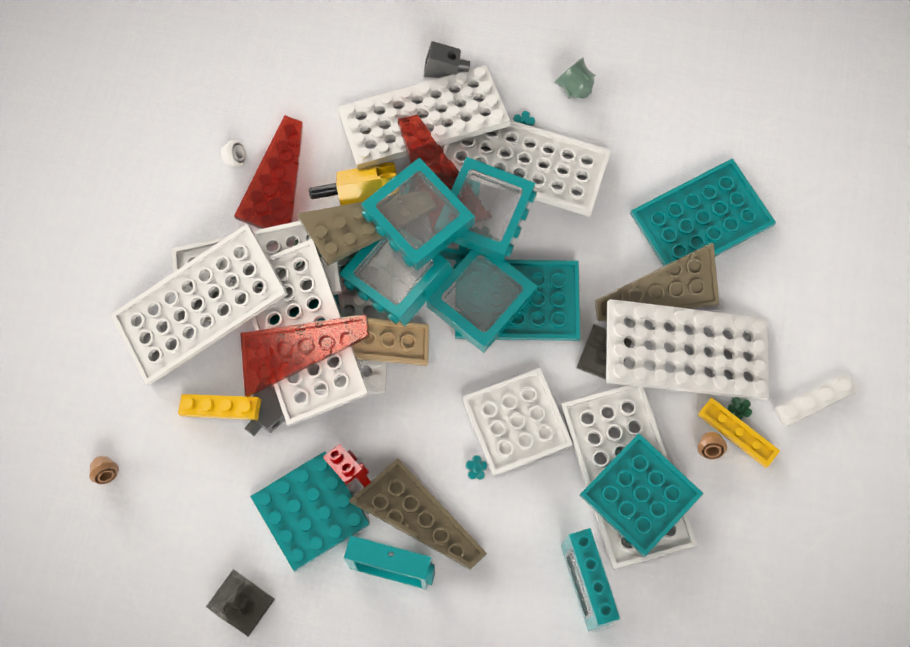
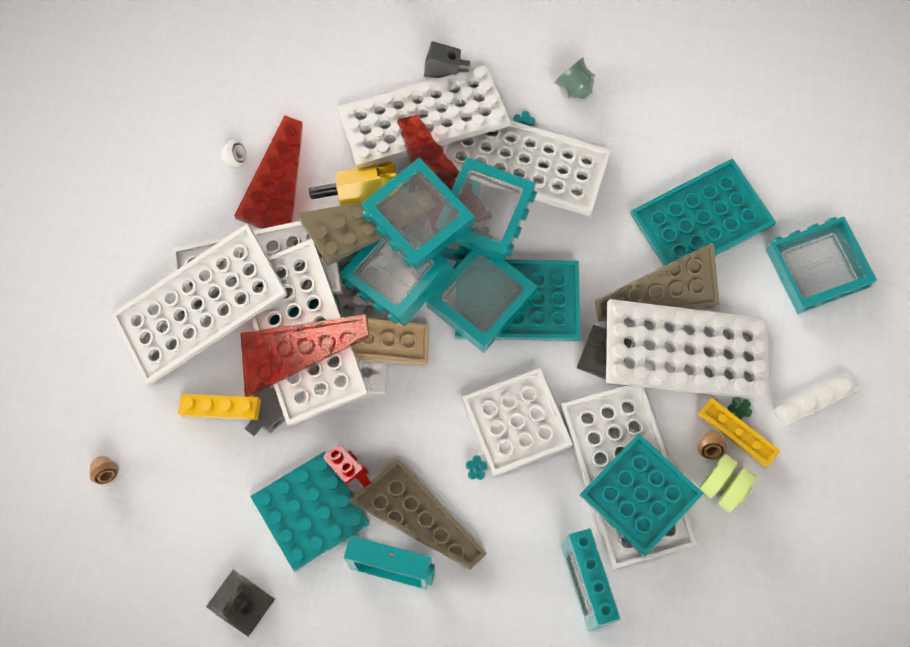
none -> yellowish green wheel [699,453,757,513]
none -> piece [766,216,877,314]

